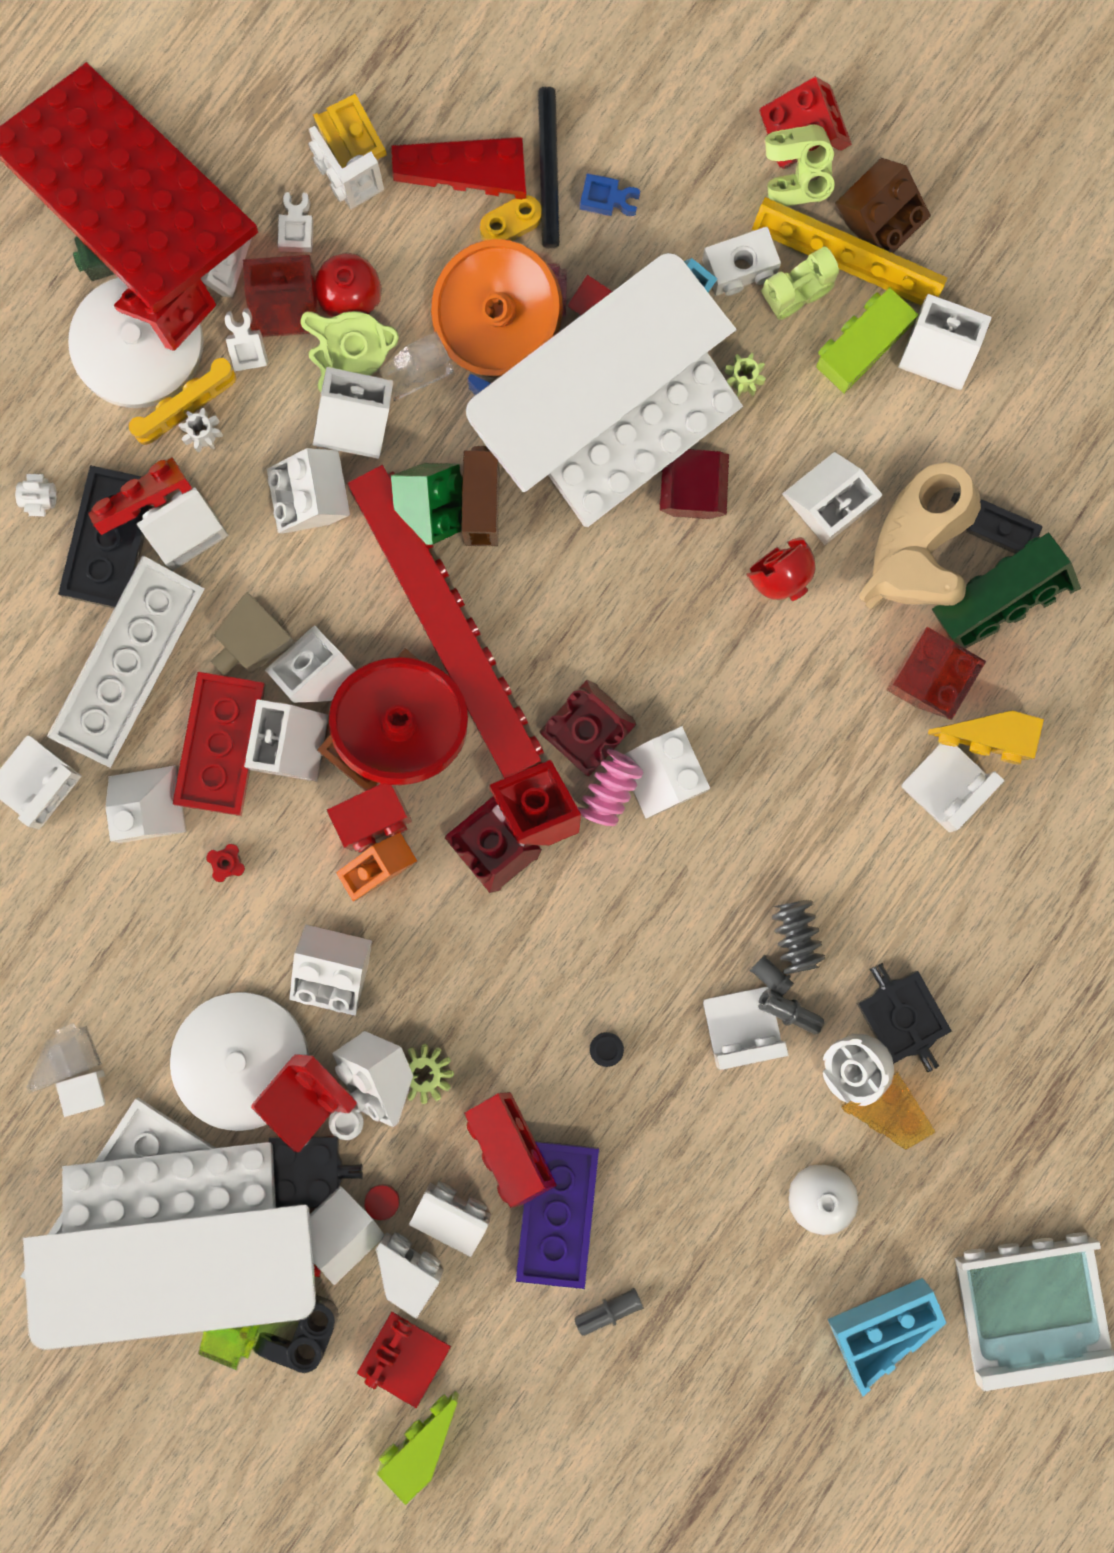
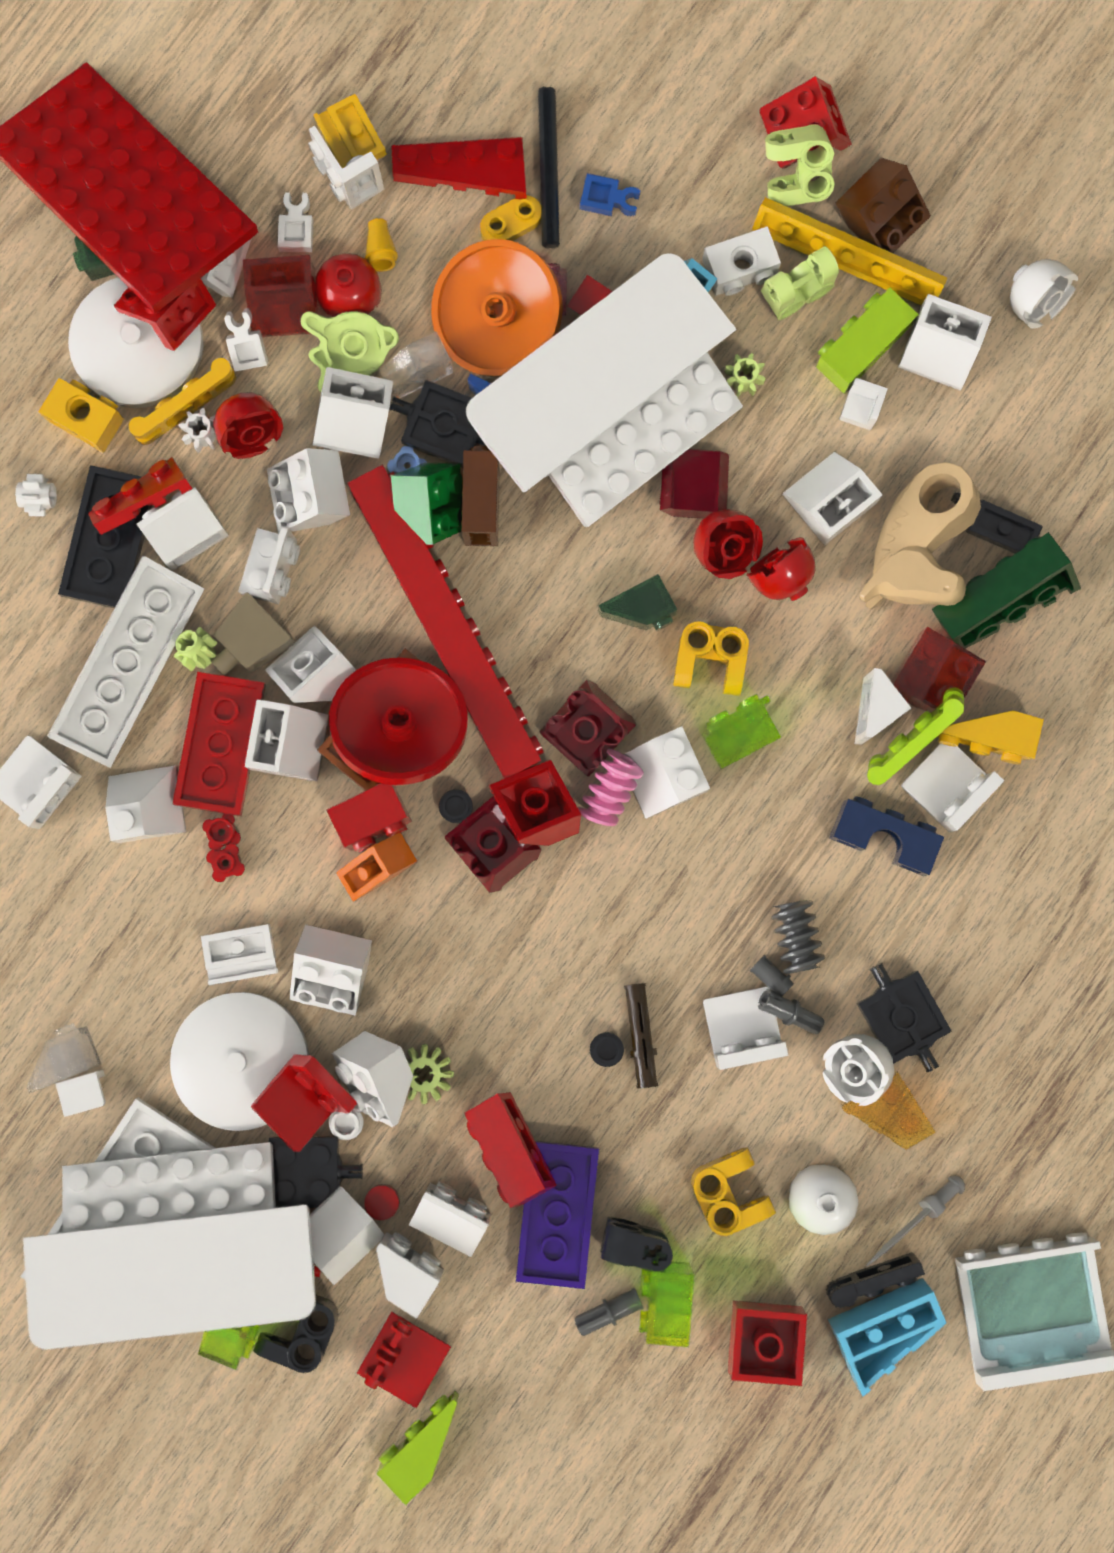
none -> yellow brick [38,378,124,453]
none -> yellowish green gear [174,627,217,671]
none -> white plate [201,924,278,985]
none -> red plate [202,814,241,851]
none -> red cylinder [213,392,284,459]
none -> white bracket [238,526,300,605]
none -> yellow cone [365,218,398,272]
none -> light blue plate [387,446,427,474]
none -> black plate [389,380,486,468]
none -> black plate [439,789,473,823]
none -> clear green slope [598,574,678,631]
none -> black piece [600,1217,673,1271]
none -> dark brown pin [624,983,658,1089]
none -> clear neon green brick [639,1261,694,1347]
none -> yellow piece [673,621,749,696]
none -> yellow piece [691,1147,776,1236]
none -> red cylinder [693,509,763,579]
none -> clear neon green bracket [702,694,781,770]
none -> red brick [728,1300,807,1387]
none -> black hinge [826,1253,925,1309]
none -> dark blue arch [829,796,944,876]
none -> white panel [839,378,888,430]
none -> white slope [855,668,911,745]
none -> light grey sword [866,1176,965,1266]
none -> lime plate [867,687,964,785]
none -> white cylinder [1010,259,1078,329]

